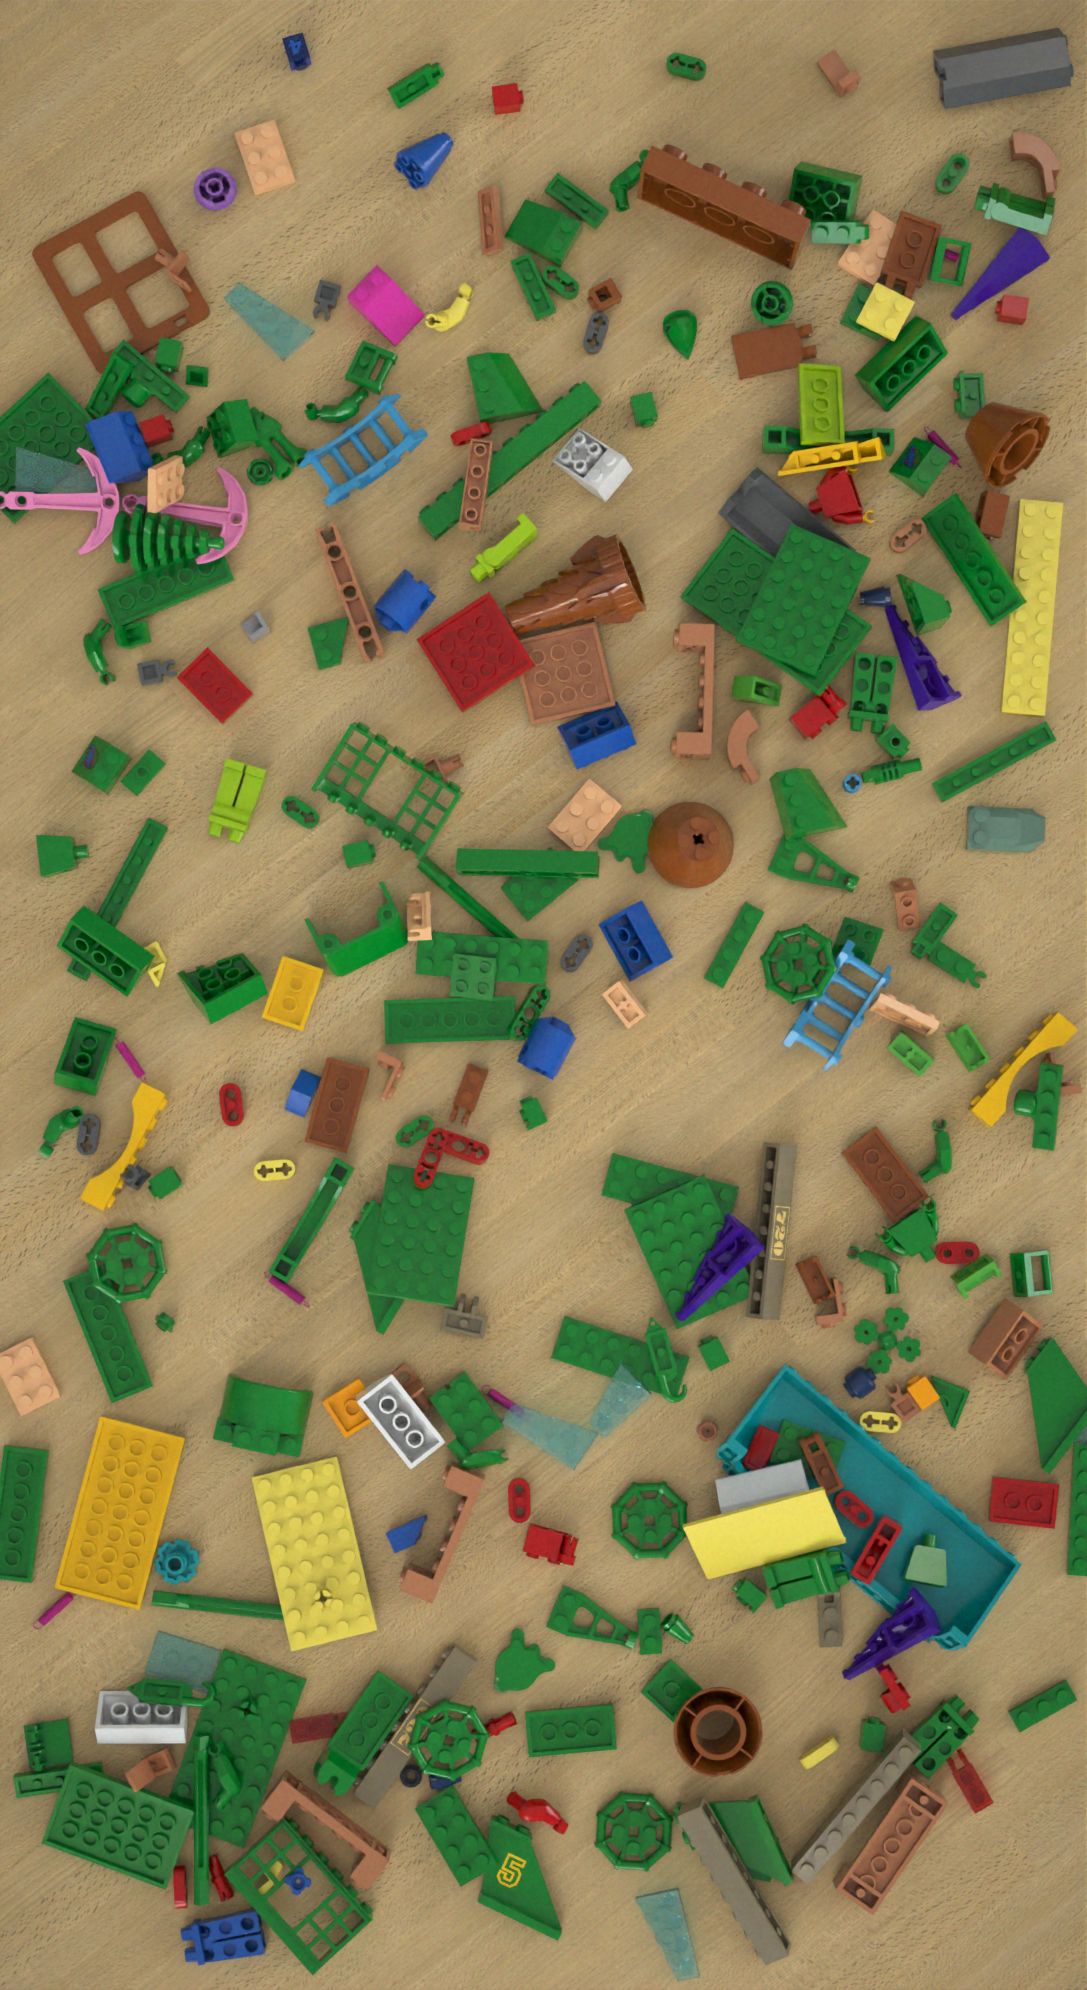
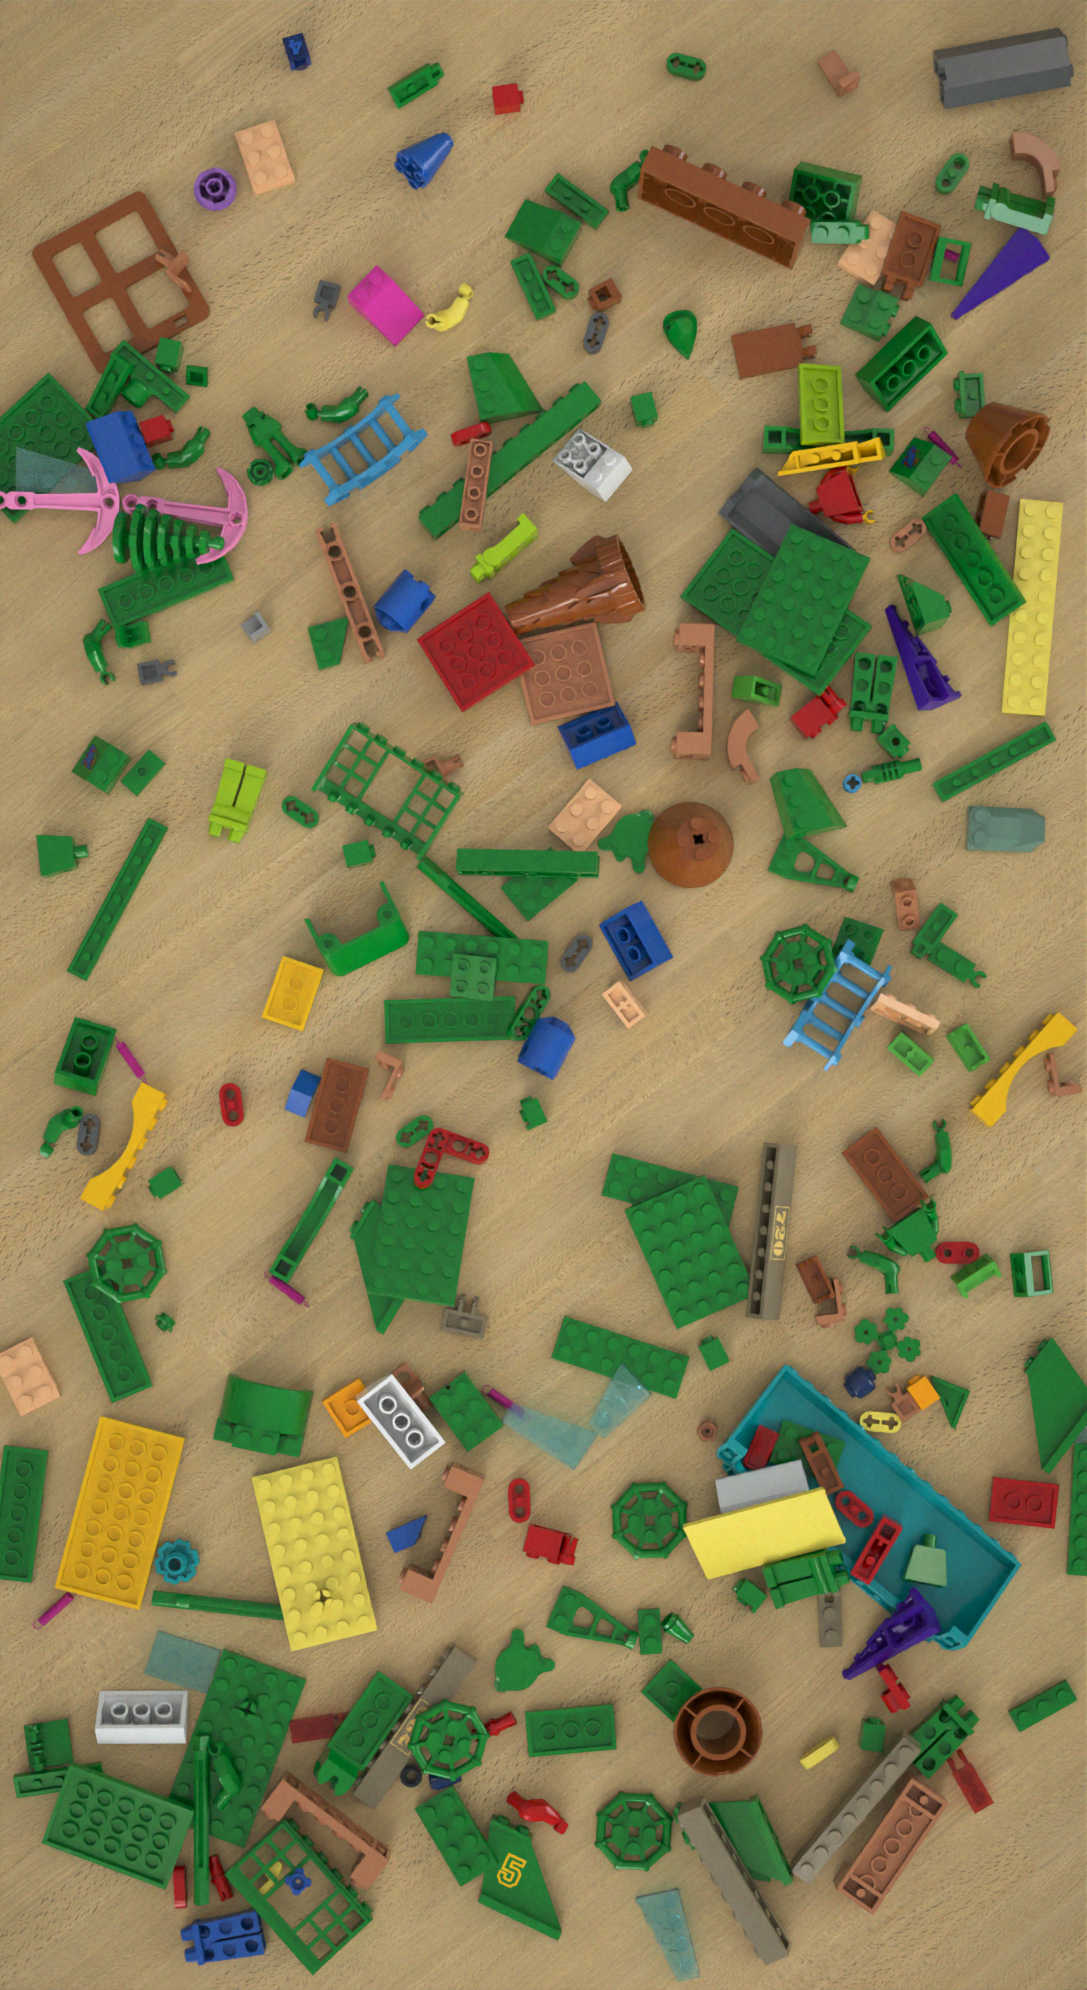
green slope [57,906,155,997] -> none
dark grey plate [120,1164,151,1191] -> none
nougat bracket [125,1747,177,1792] -> none
green plate [127,1678,215,1707] -> none
light yellow slope [144,941,167,987] -> none
light nougat plate [147,455,185,513] -> none
red plate [177,647,254,725] -> none
green wedge [177,953,268,1024] -> none
green slope [206,399,259,458] -> none
clear light blue wing [224,283,315,361] -> none
light yellow beam [254,1159,296,1181] -> none
green plate [345,340,398,395] -> none
light nougat hinge [407,891,432,941] -> none
green arm [447,1437,509,1470] -> none
dark orange hinge [449,1064,489,1127] -> none
nougat plate [478,185,504,256] -> none
green plate [644,1317,687,1403] -> none
dark purple wedge [675,1213,765,1321] -> none
green plate [704,902,765,989] -> none
green cone [751,281,793,325] -> none
light yellow plate [856,282,915,342] -> none
dark blue cone [860,586,891,607] -> none
nougat slope [968,1299,1044,1380] -> none
red brick [995,294,1029,325] -> none
green plate [1014,1062,1064,1151] -> none

